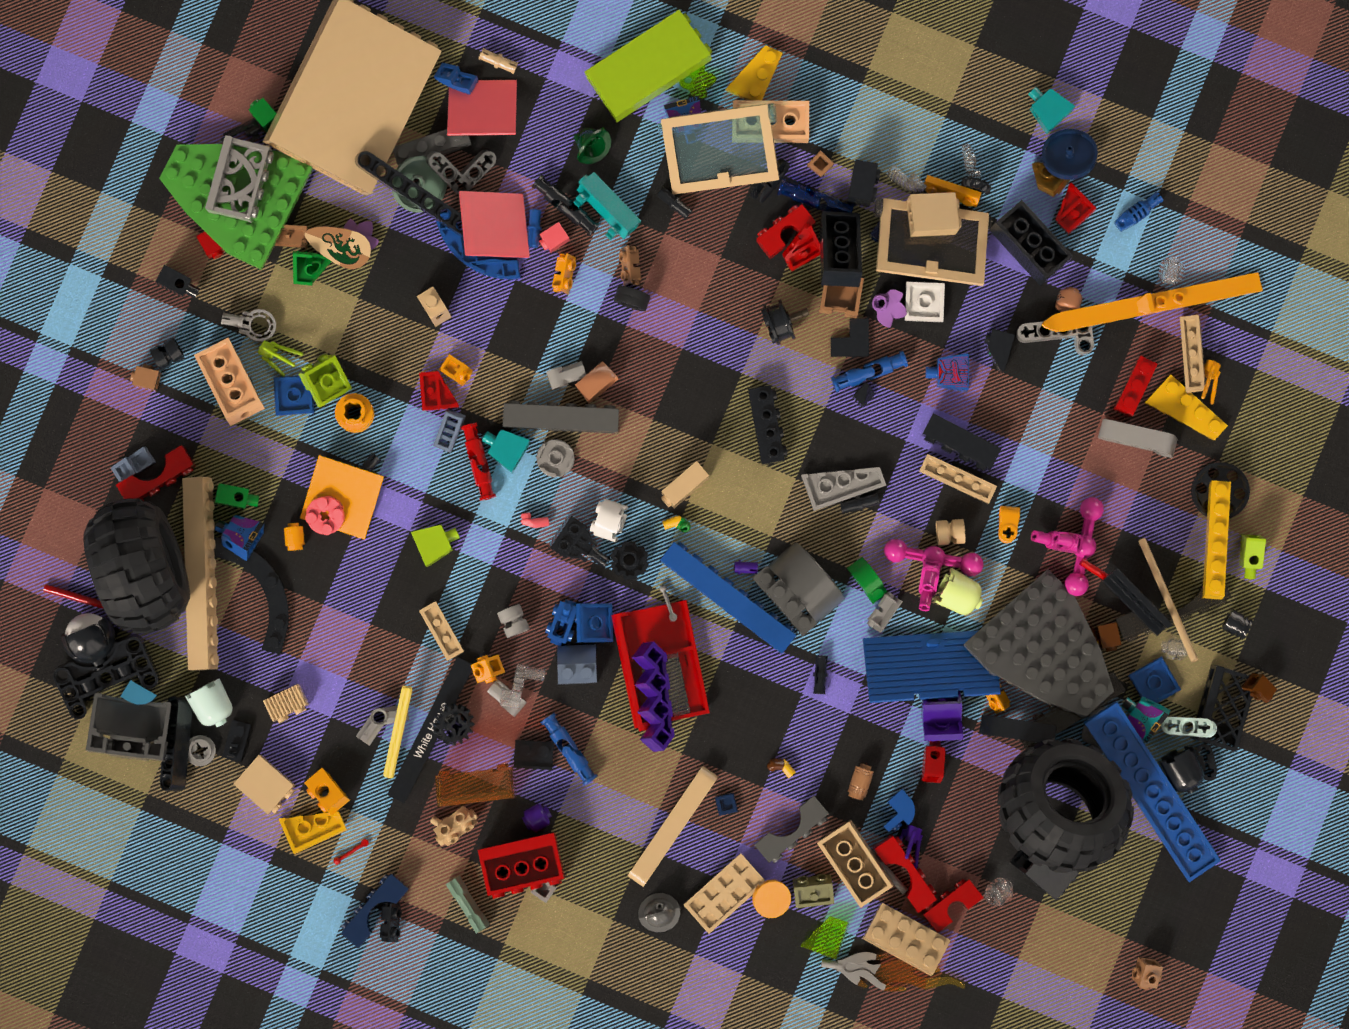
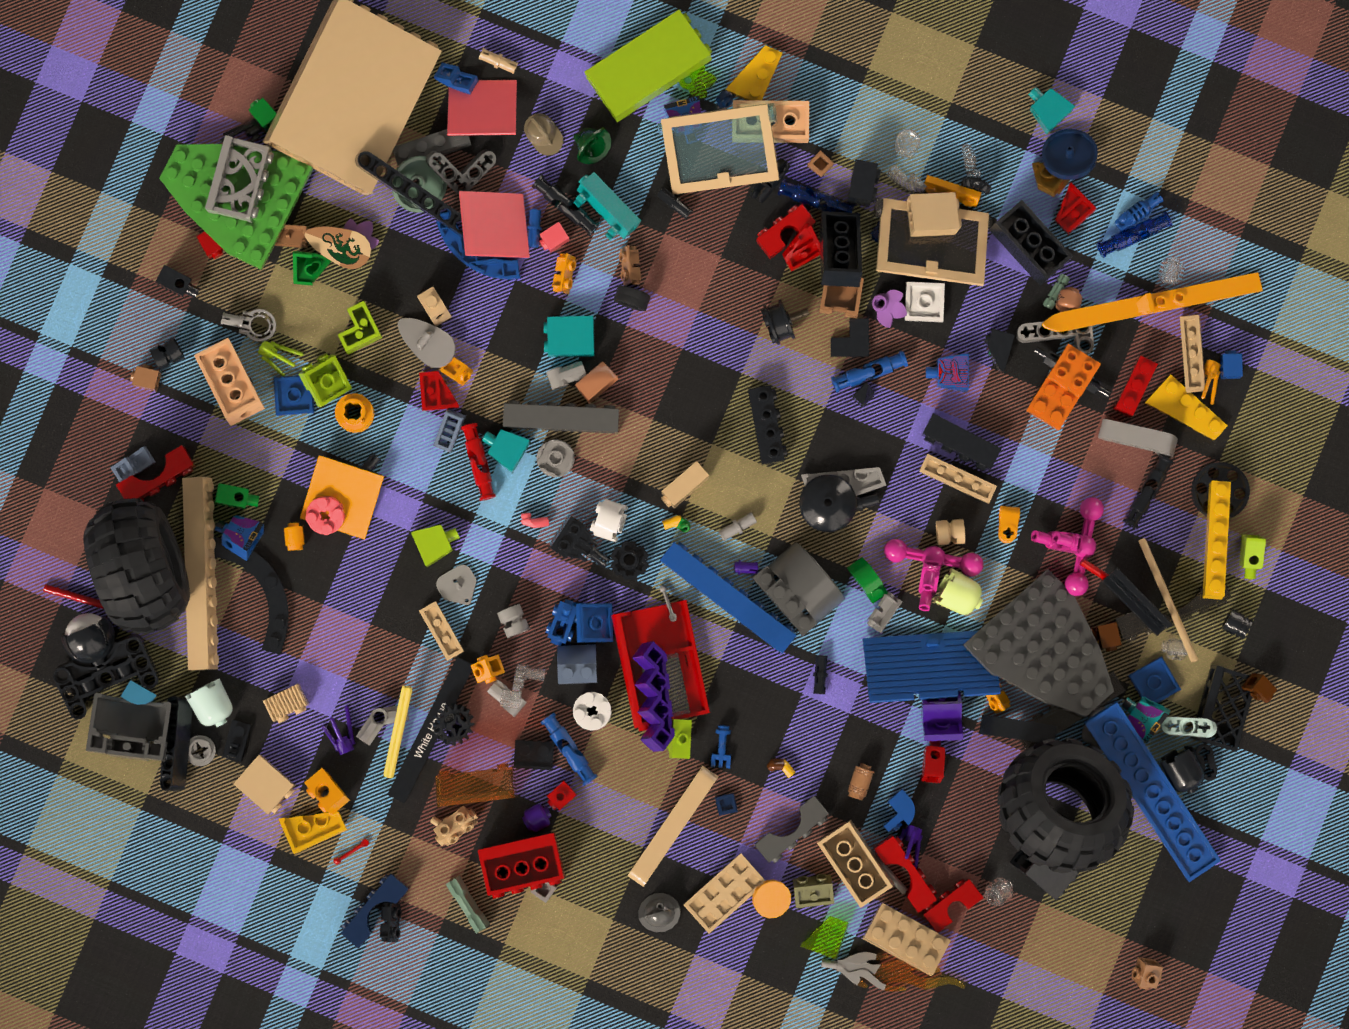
none -> dark purple plant [322,705,355,755]
none -> lime brick [338,301,382,354]
none -> light grey shield [398,318,456,368]
none -> light grey piece [436,565,476,605]
none -> dark tan piece [524,113,563,156]
none -> teal brick [544,316,594,357]
none -> red brick [547,781,577,811]
none -> white brick [573,692,612,731]
none -> lime brick [667,719,692,759]
none -> blue hinge [711,725,731,769]
none -> dark blue plate [716,90,734,108]
none -> light grey pin [718,512,757,541]
none -> black dish [799,475,857,532]
none -> clear wheel [894,129,920,158]
none -> orange piece [1026,343,1111,431]
none -> sand green axle [1043,274,1070,310]
none -> clear blue piece [1096,211,1173,258]
none -> black piece [1123,454,1174,529]
none -> blue brick [1220,350,1243,379]

